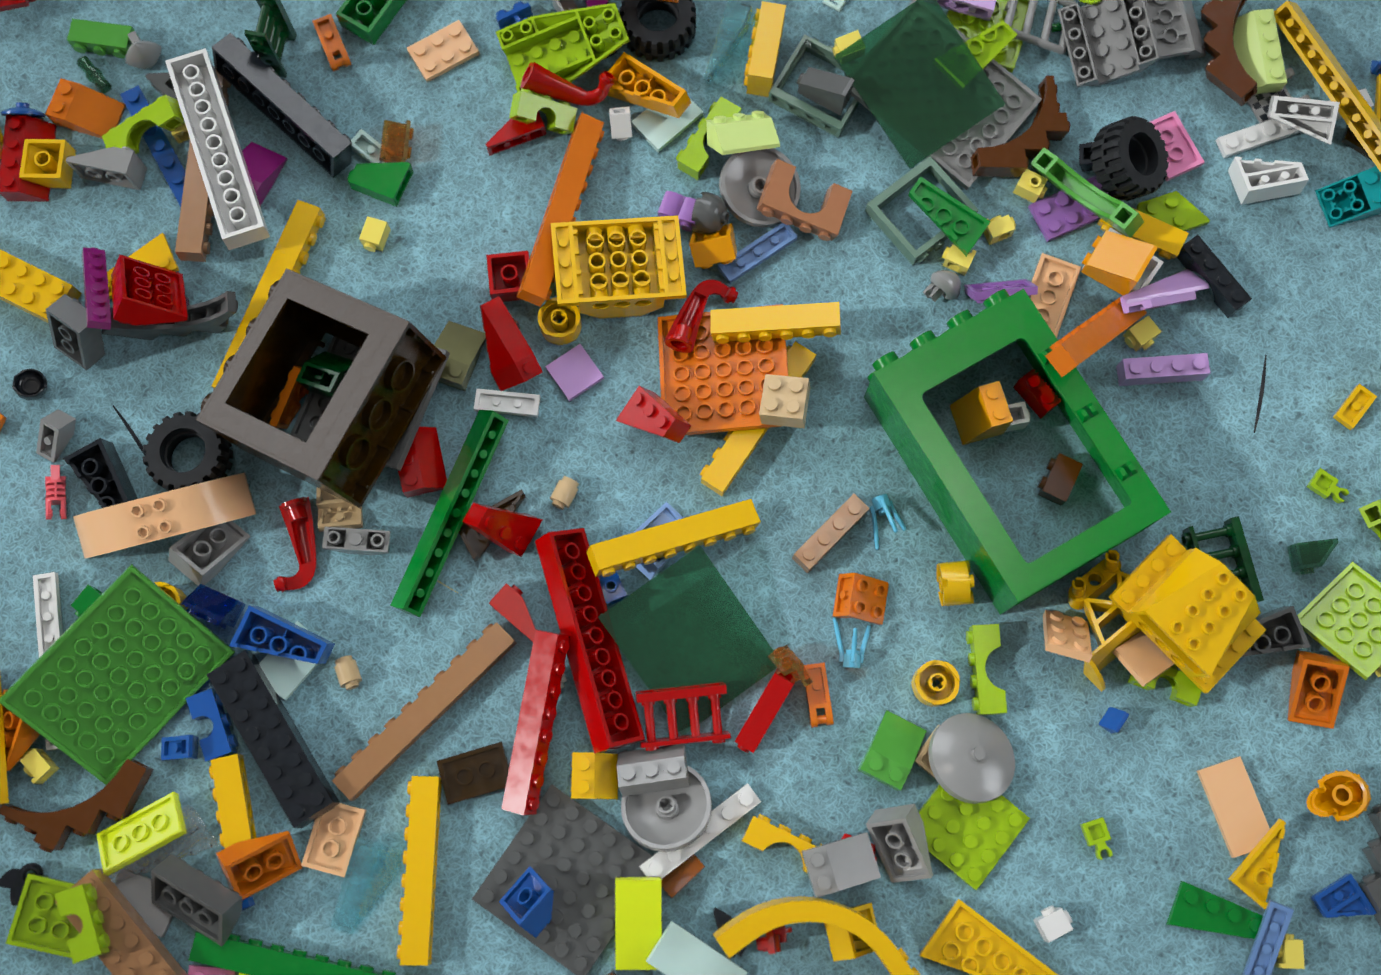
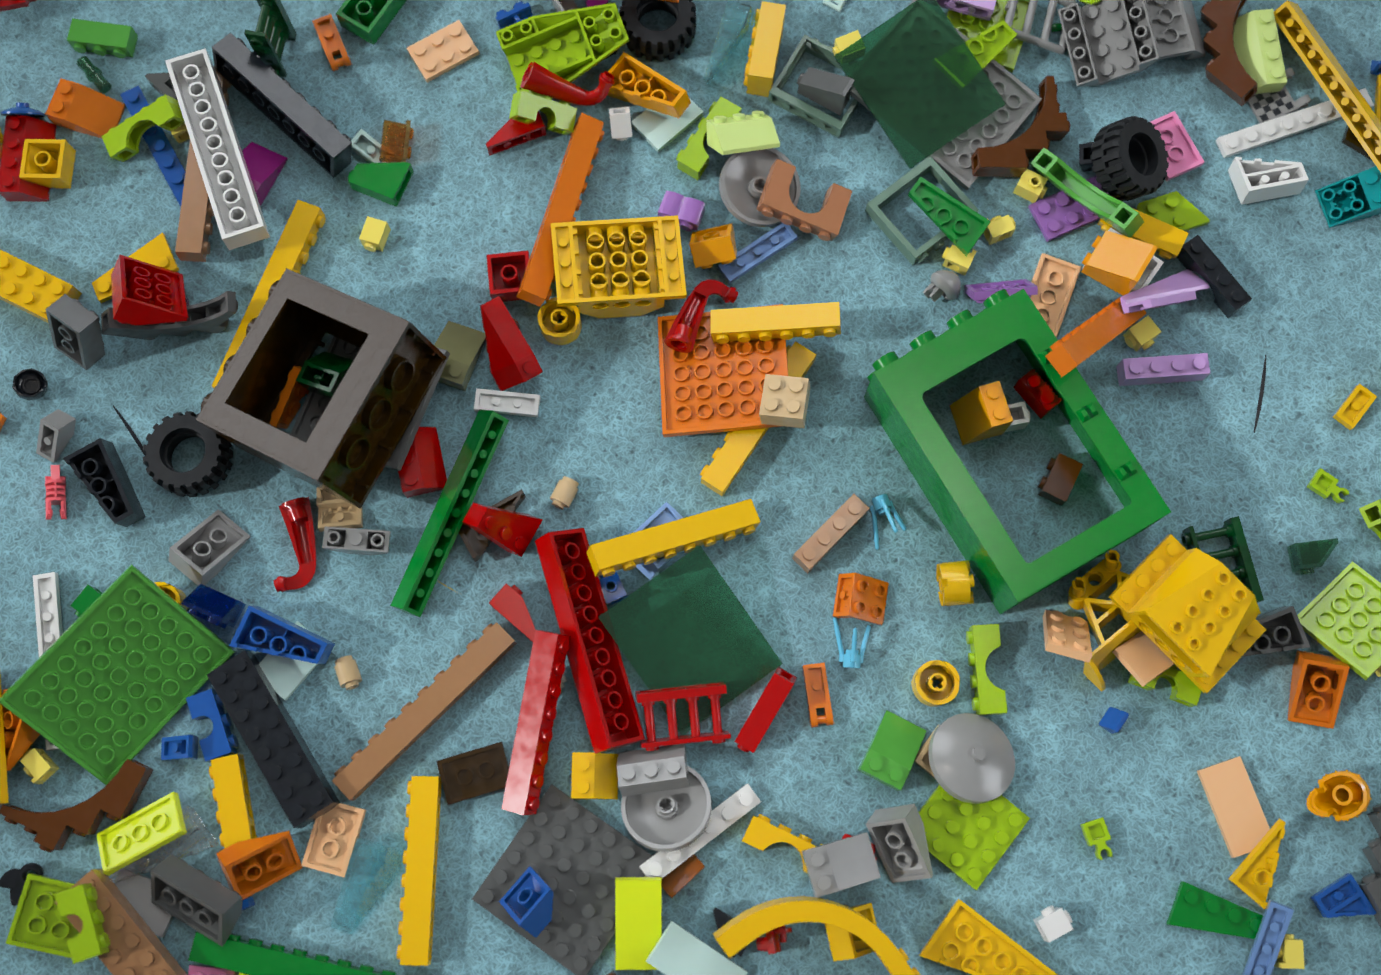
light grey slope [66,147,147,190] -> none
light nougat slope [73,473,256,559] -> none
magenta plate [82,247,111,330] -> none
light grey piece [125,31,161,69] -> none
lavender tile [545,344,604,402] -> none
wedge [616,386,691,443] -> none
dark grey cylinder [692,192,729,235] -> none
clear orange bracket [768,645,812,687] -> none
white wedge [1267,96,1340,145] -> none

